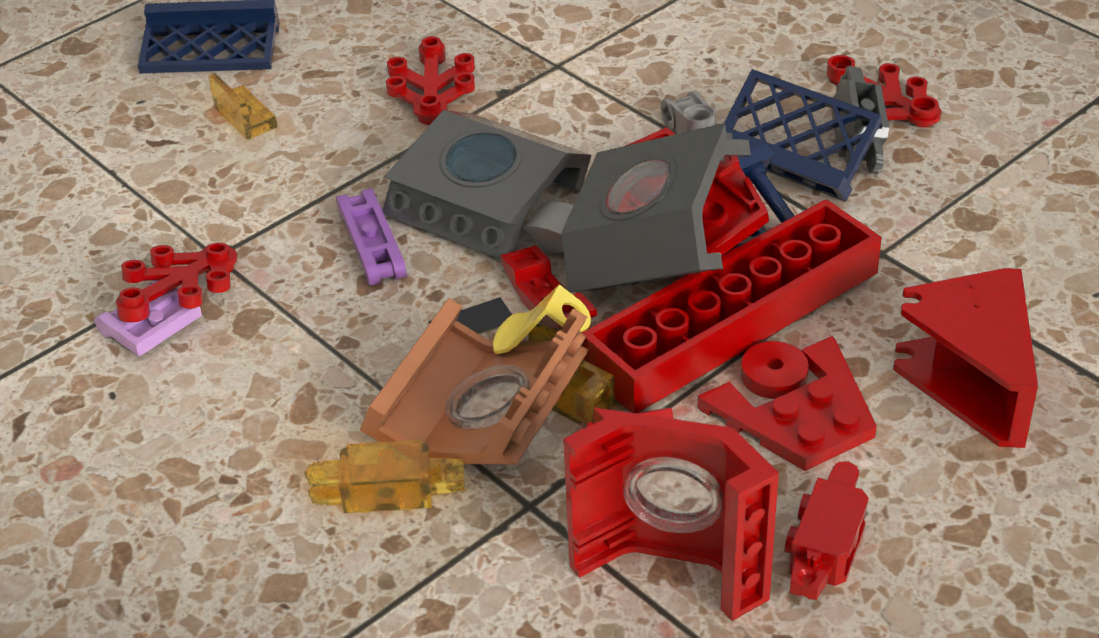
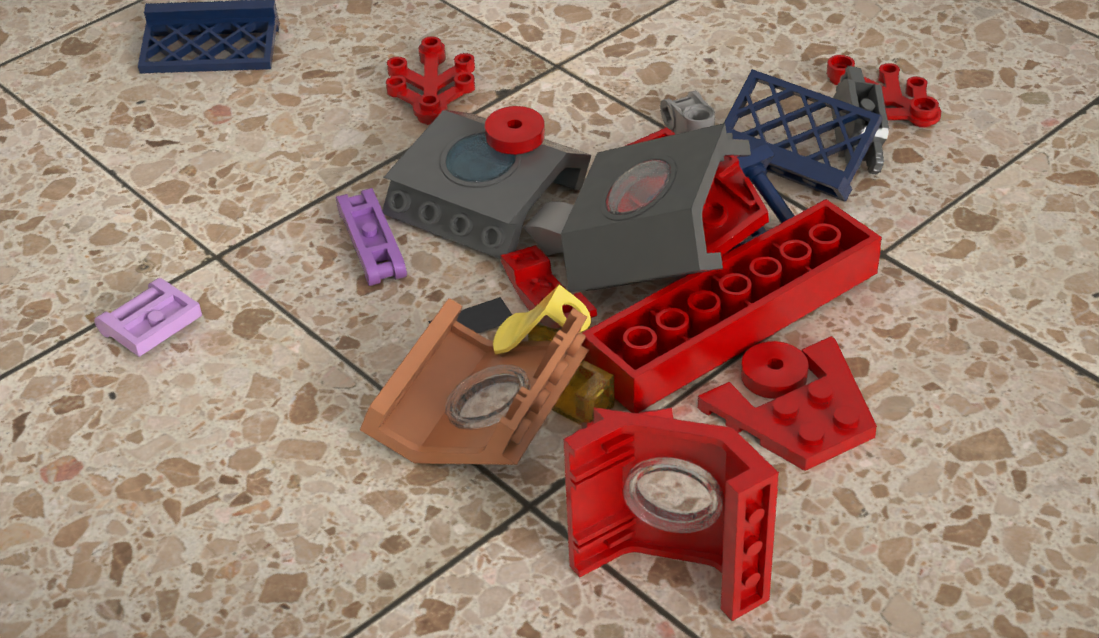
red plant [116,243,237,323] -> none
clear yellow panel [208,73,278,140] -> none
clear yellow hinge [304,440,465,513] -> none
red hinge [784,461,869,601] -> none
red ladder [893,268,1038,448] -> none
none -> red piece [485,106,545,154]

